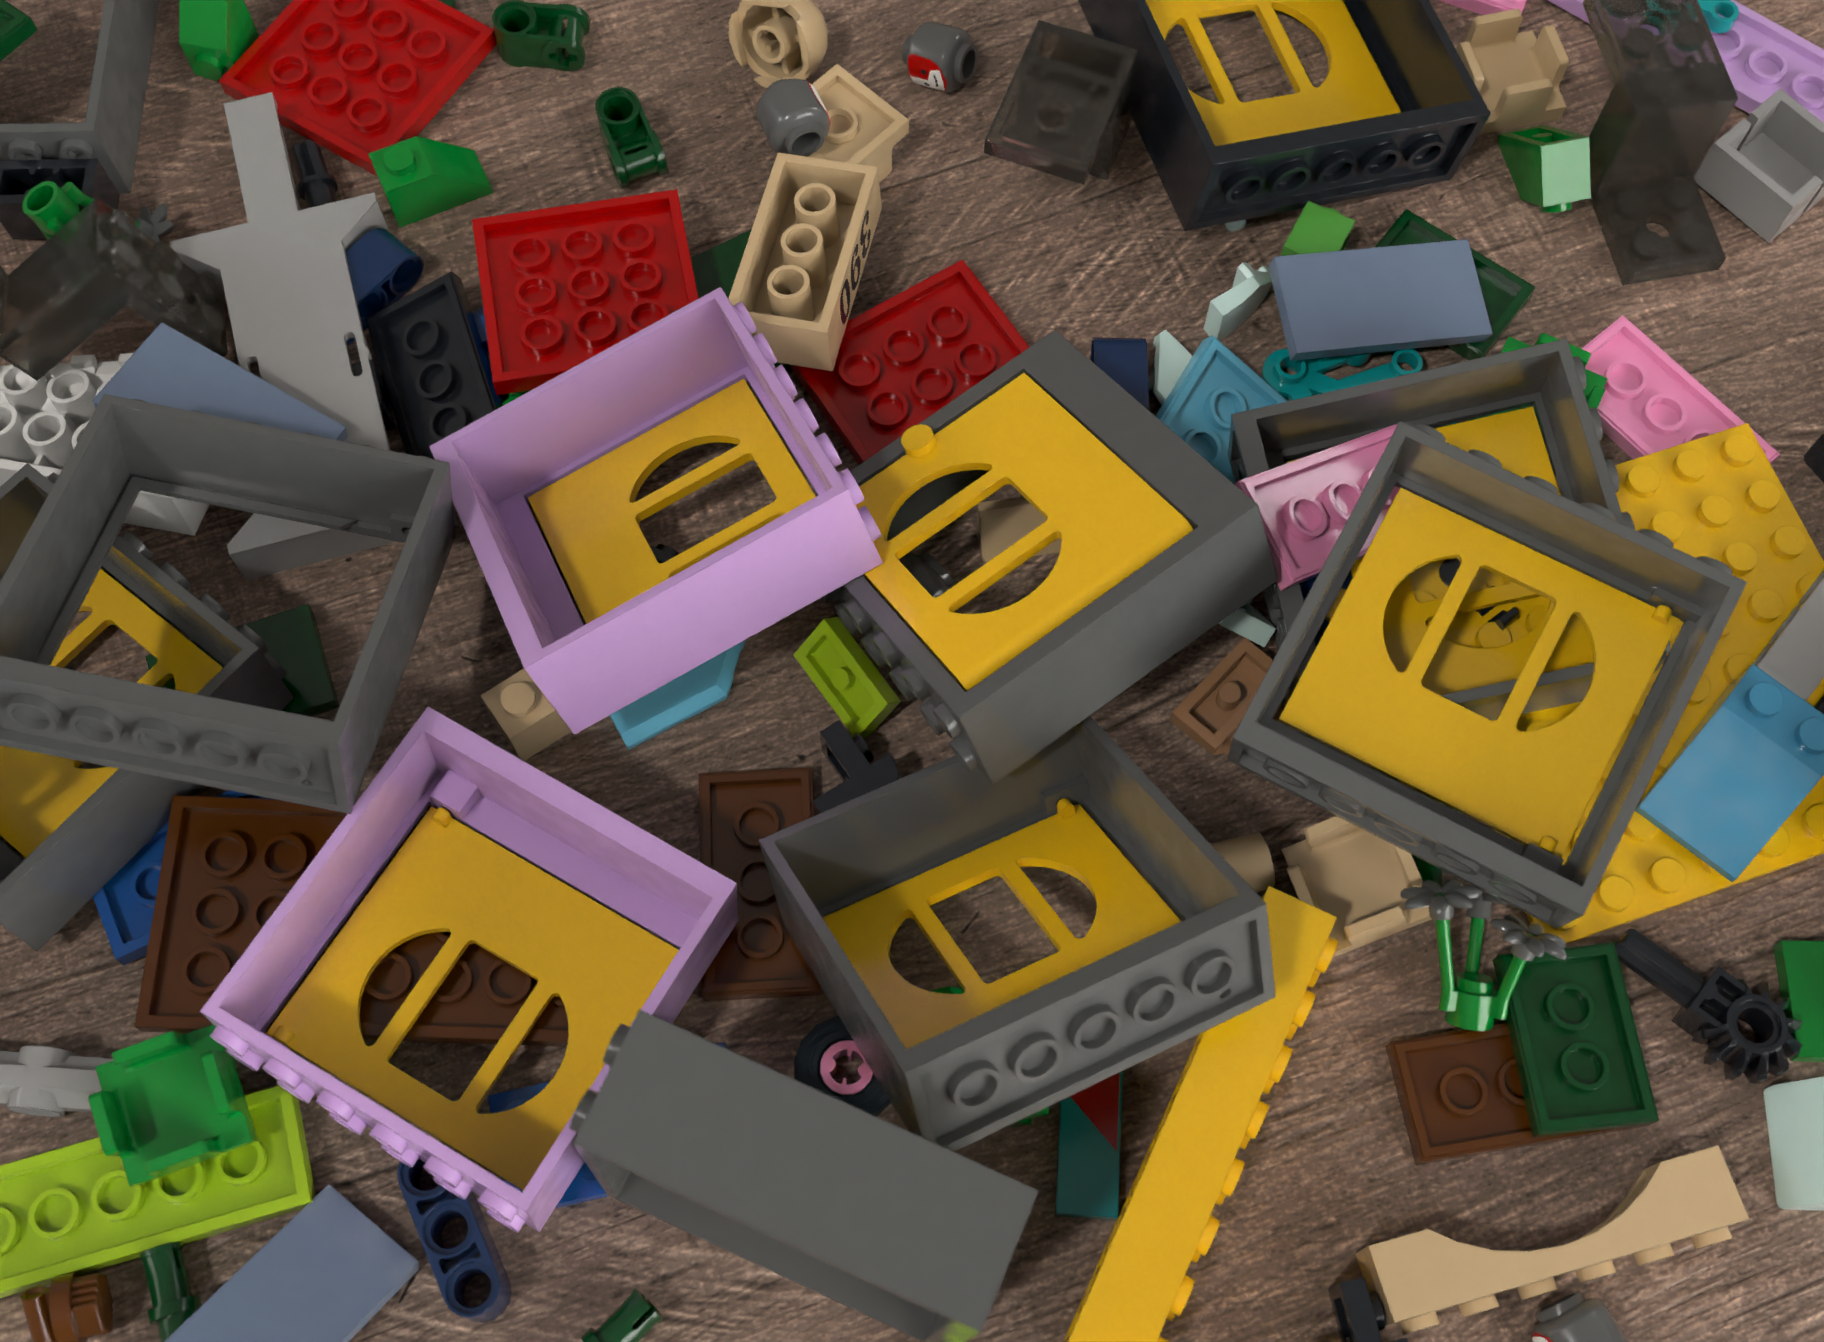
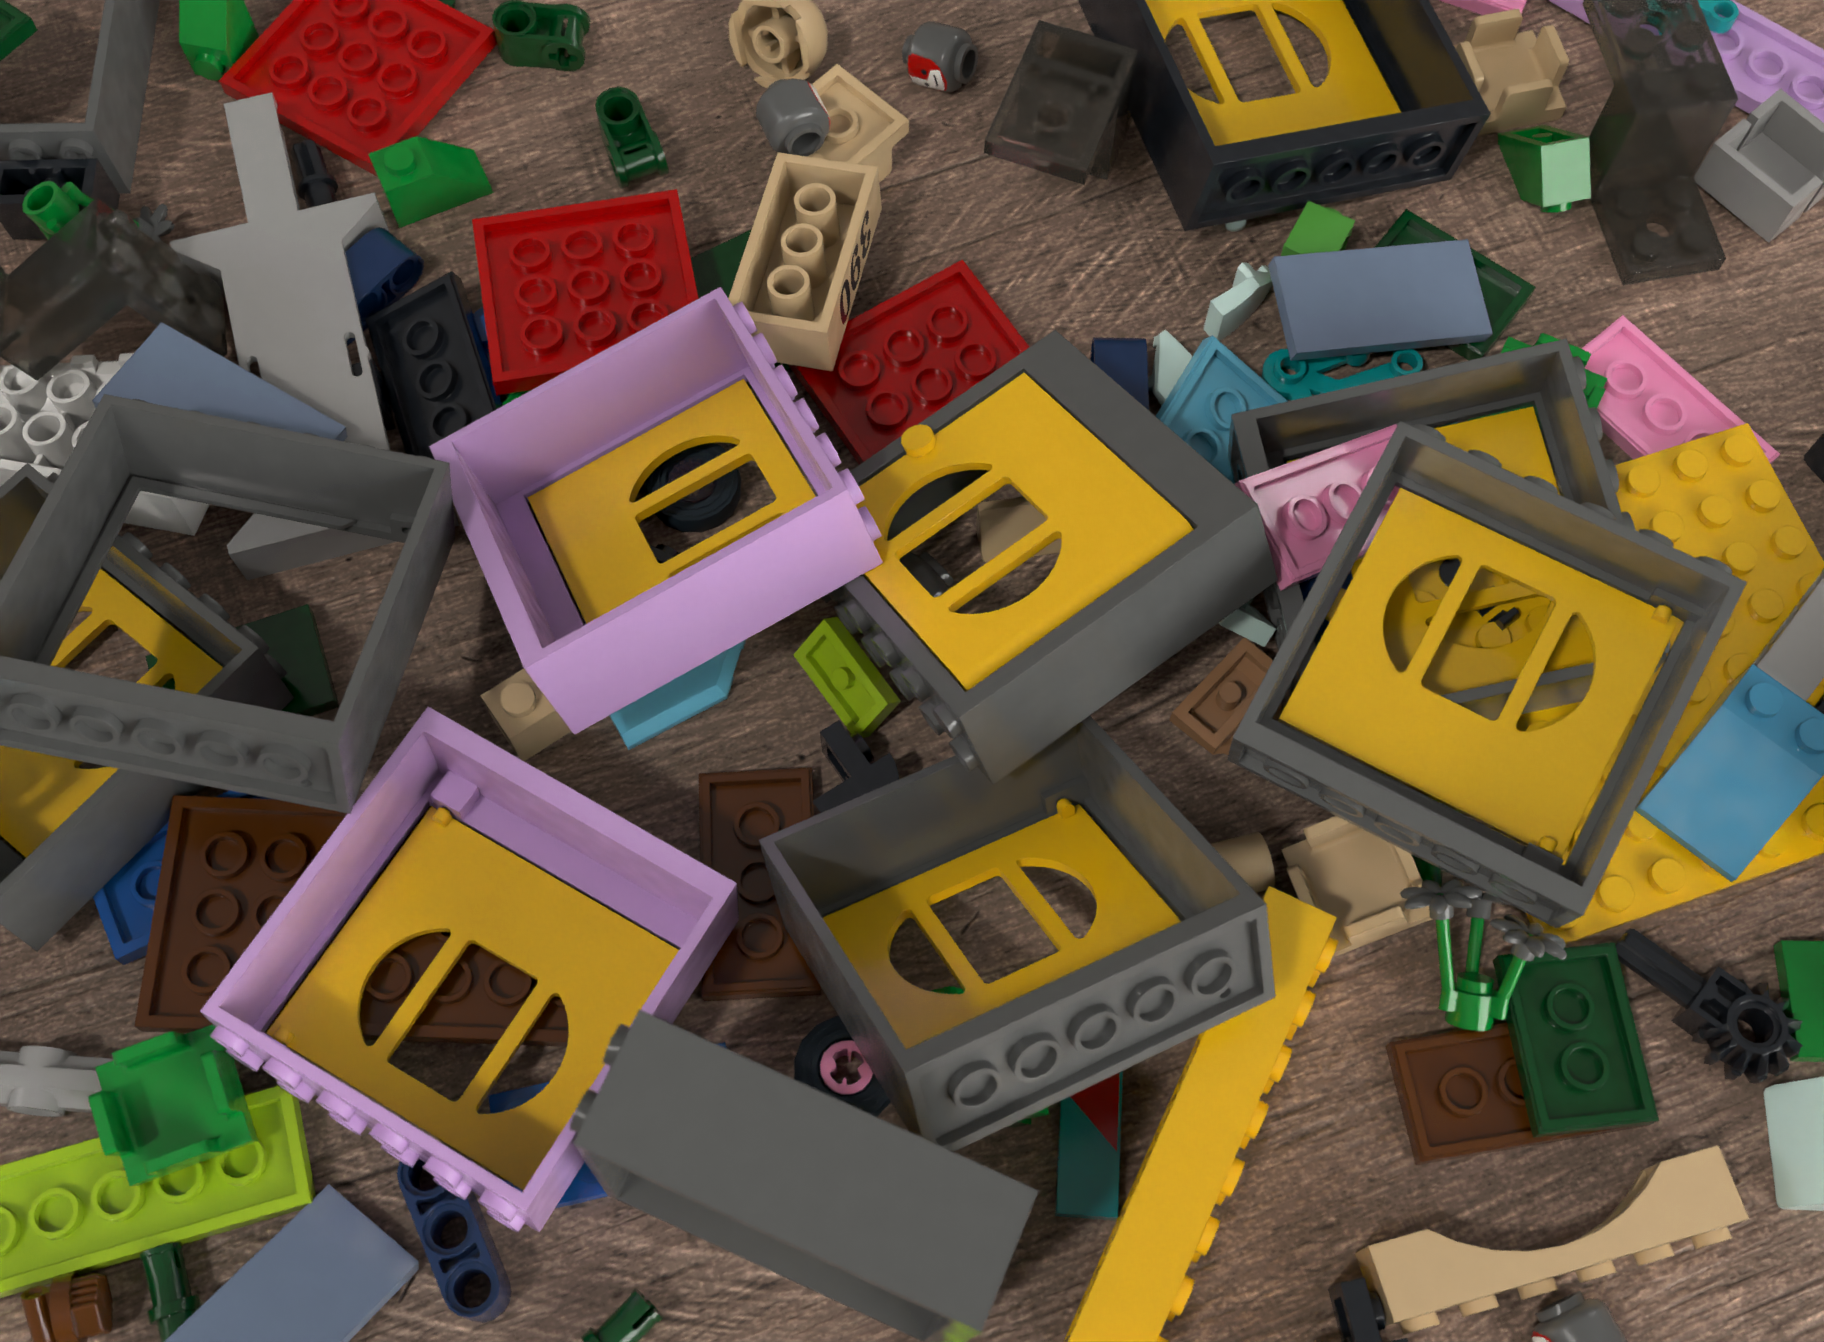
none -> black bush [645,443,741,533]

